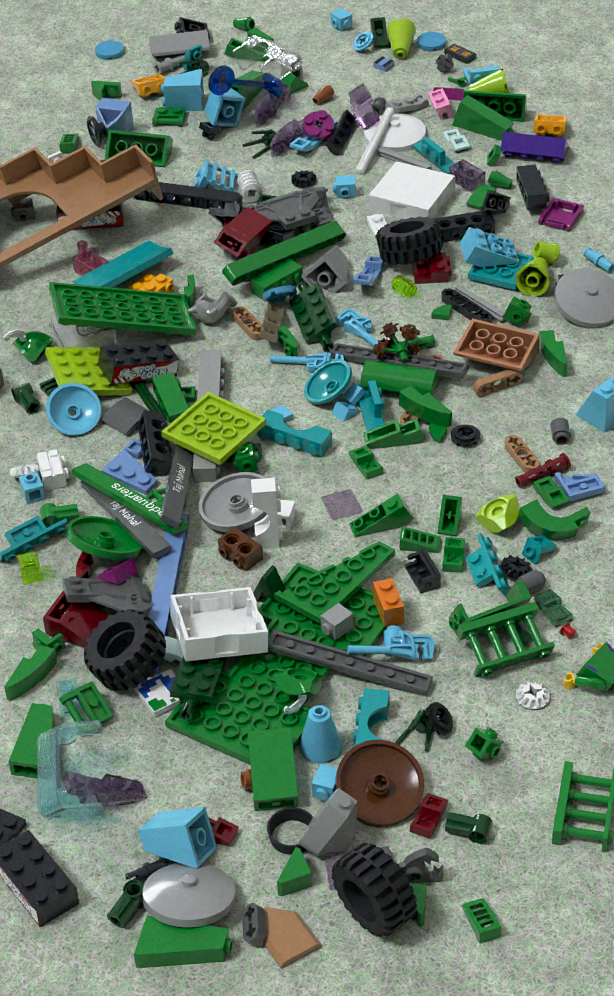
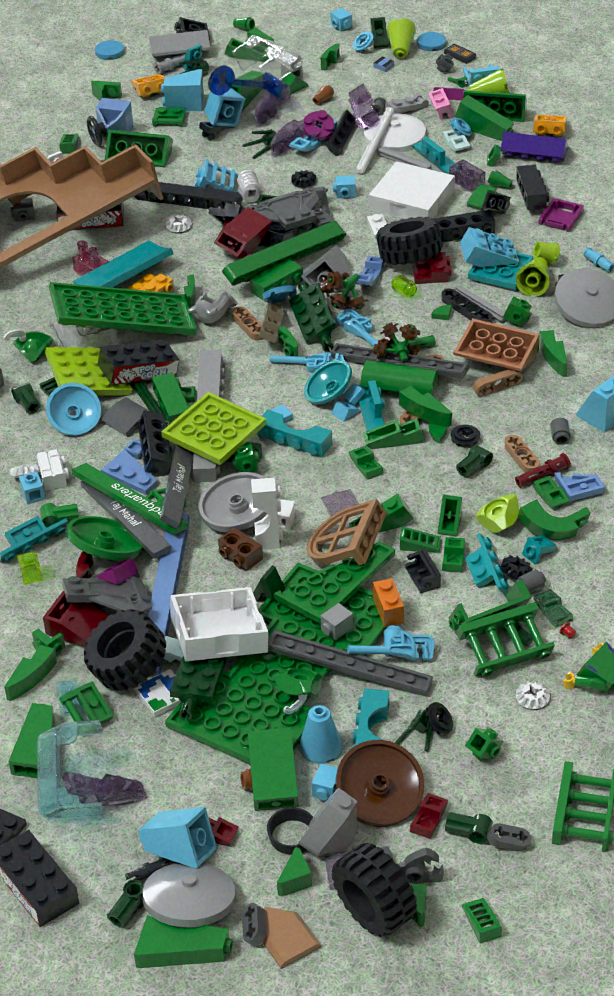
none -> white gear [166,214,192,232]
none -> medium nougat window [307,499,387,565]
none -> green slope [320,43,340,71]
none -> reddish brown plant [321,271,368,310]
none -> medium azure gear [450,117,472,138]
none -> dark green piece [456,445,493,478]
none -> dark grey beam [487,823,531,851]

